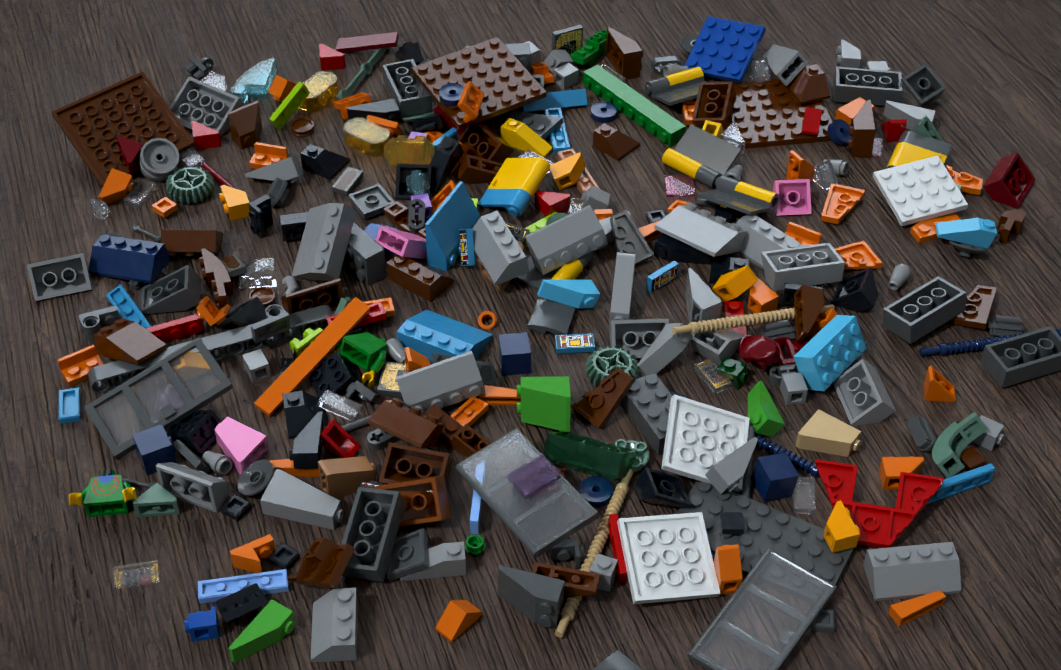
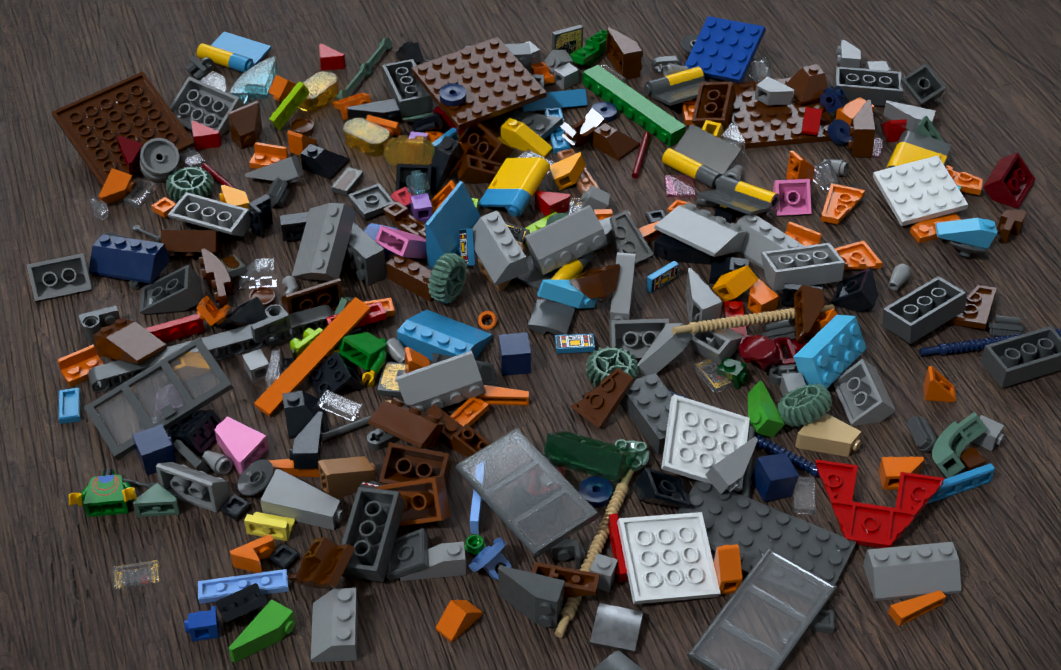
dark azure tile [106,284,151,328] -> none
red slope [320,419,361,458] -> none
tile [336,32,399,53] -> none
dark grey bracket [345,381,380,403] -> none
dark grey beam [408,199,425,233] -> none
orange bracket [458,81,484,123] -> none
clear purple plate [507,454,561,499] -> none
bright green slope [517,376,571,432] -> none
black tile [720,512,744,534] -> none
light grey slope [763,44,809,86] -> none
light orange slope [823,500,860,553] -> none
none -> light grey slope [168,192,251,236]
none -> dark azure door [197,32,272,74]
none -> light yellow panel [244,512,295,541]
none -> clear tile [265,350,282,389]
none -> orange slope [287,130,318,156]
none -> coral plate [391,186,412,207]
none -> sand green gear [428,253,468,304]
none -> medium blue tile [468,537,511,581]
none -> arch [561,108,608,147]
none -> reddish brown slope [569,264,620,300]
none -> flat silver slope [590,603,644,653]
none -> dark red bar [632,132,650,179]
none -> light grey slope [754,77,795,105]
none -> sand green gear [778,383,832,427]
none -> dark blue brick [819,86,847,114]

